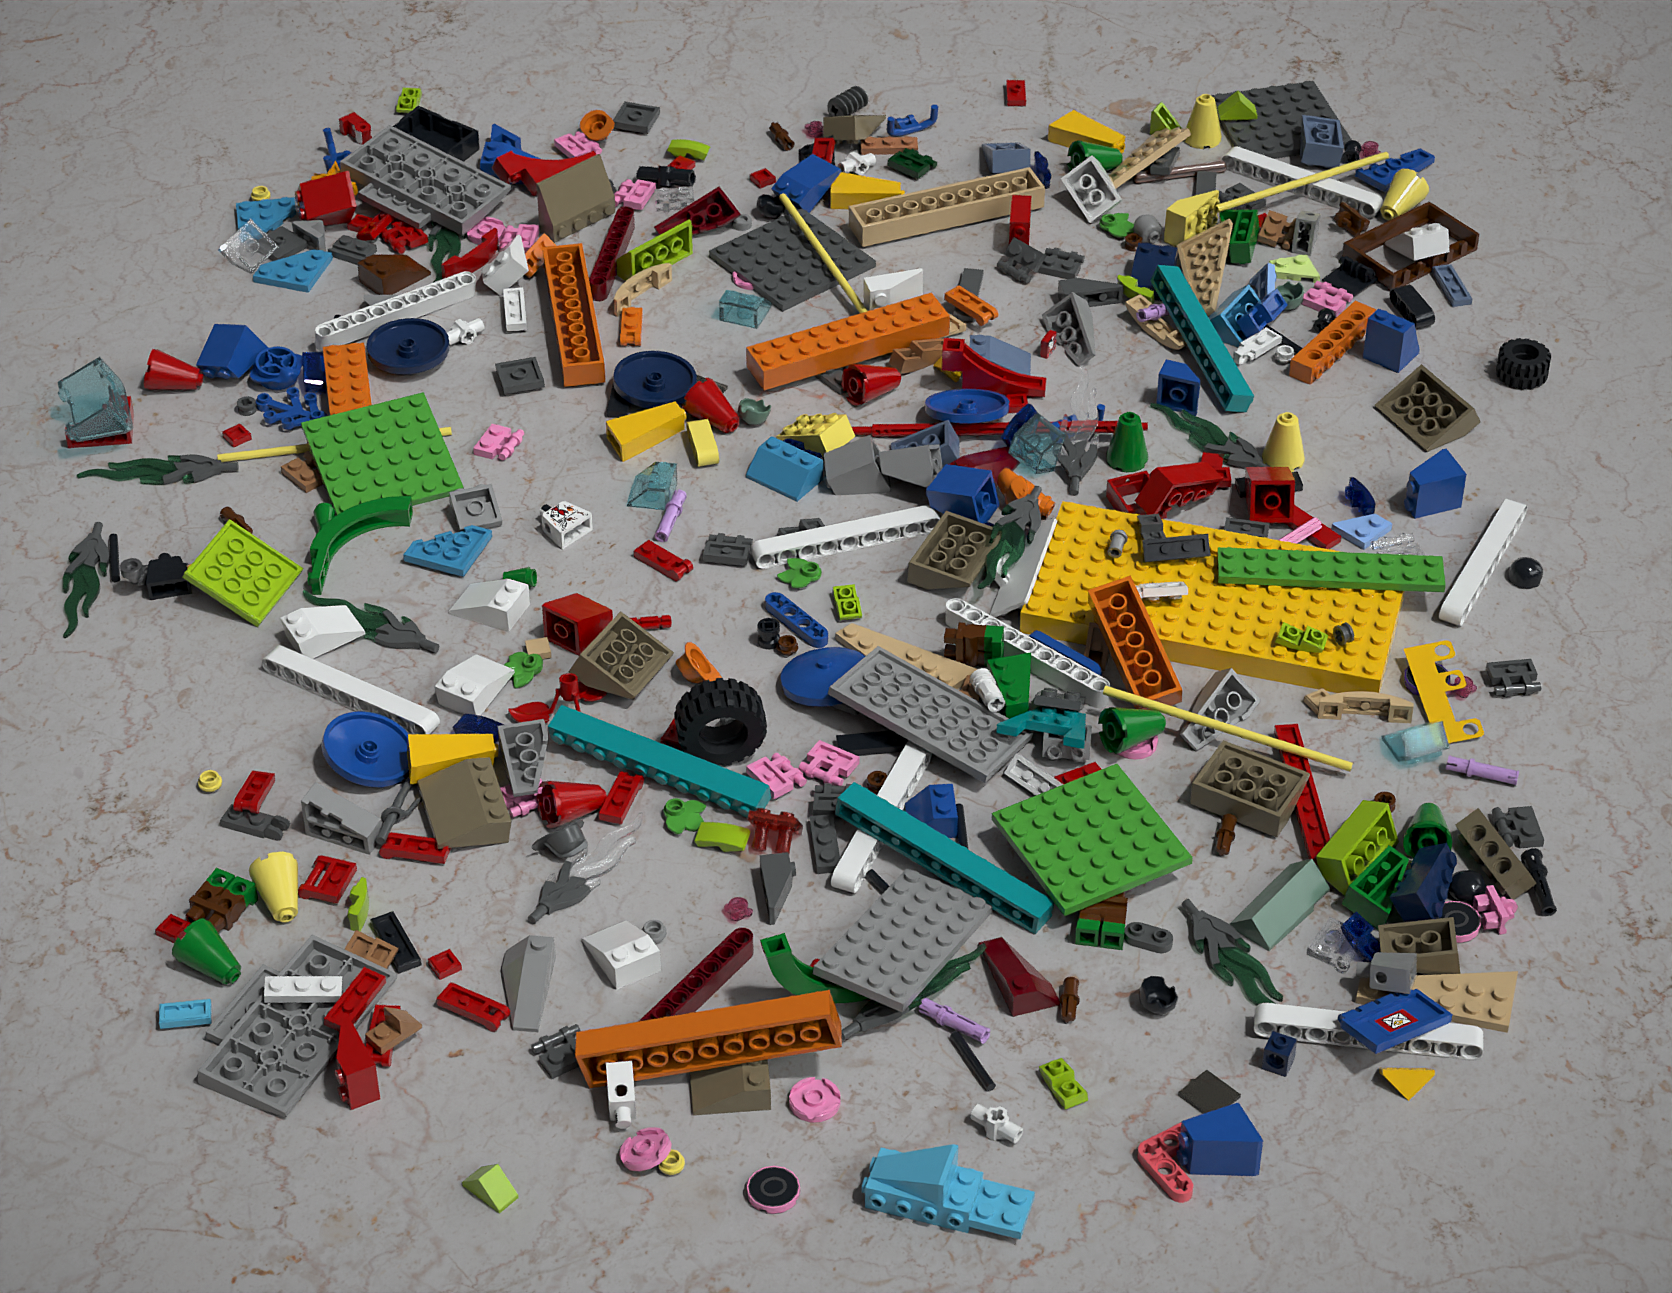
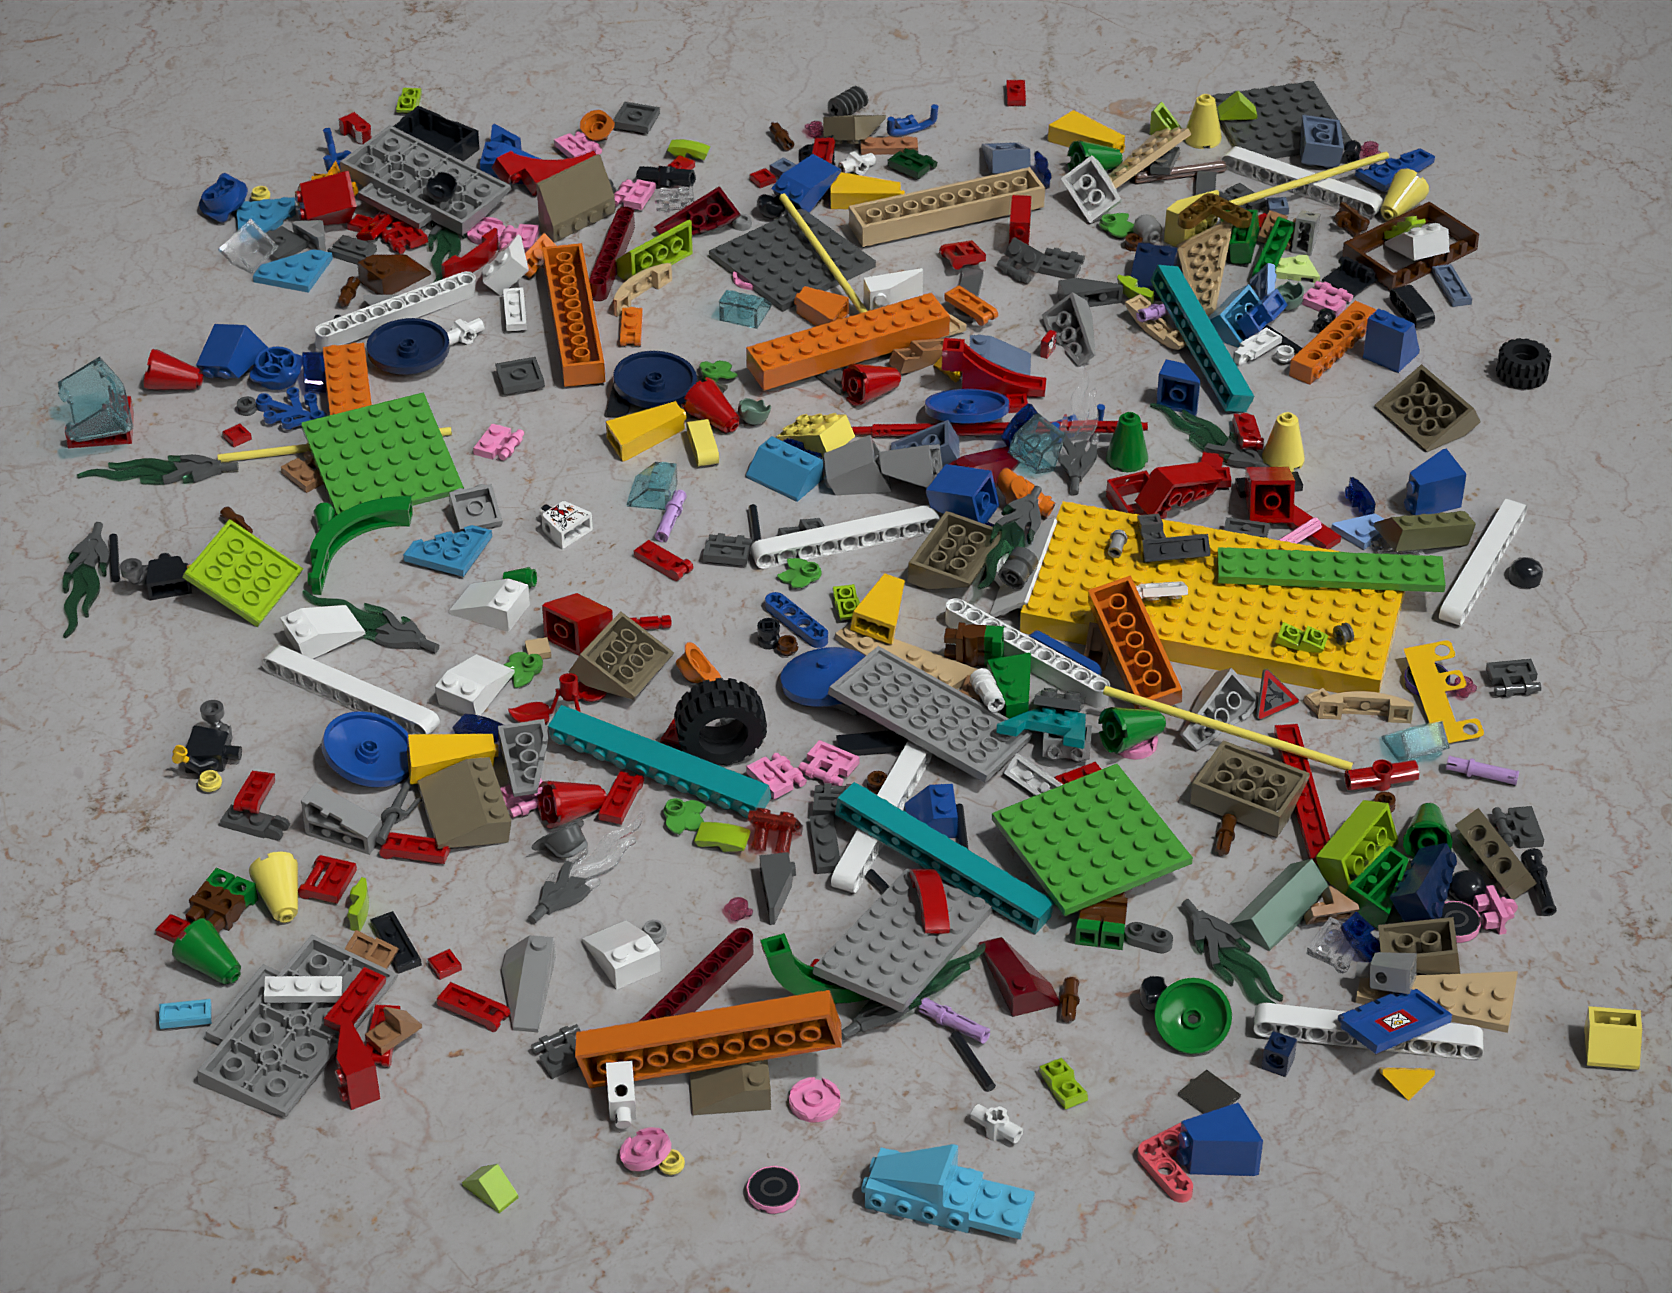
none -> black torso [172,700,242,775]
none -> blue piece [199,173,248,222]
none -> reddish brown axle [337,276,360,307]
none -> black hair [426,172,457,202]
none -> bright green plate [699,361,738,382]
none -> black bar [748,504,762,543]
none -> sand blue plate [770,157,796,177]
none -> orange slope [794,286,849,326]
none -> yellow slope [850,573,905,645]
none -> red slope [909,869,950,933]
none -> red plate [939,240,986,270]
none -> dark grey wheel [998,547,1038,589]
none -> green dish [1155,978,1232,1054]
none -> pearl gold beam [1178,193,1252,229]
none -> red plate [1232,413,1264,450]
none -> green slope [1251,216,1295,278]
none -> piece [1256,669,1299,720]
none -> sand blue plate [1266,197,1289,215]
none -> medium nougat slope [1304,886,1359,925]
none -> red piece [1344,759,1419,791]
none -> olive slope [1373,511,1476,552]
none -> lime slope [1384,216,1426,239]
none -> light yellow slope [1584,1006,1642,1070]

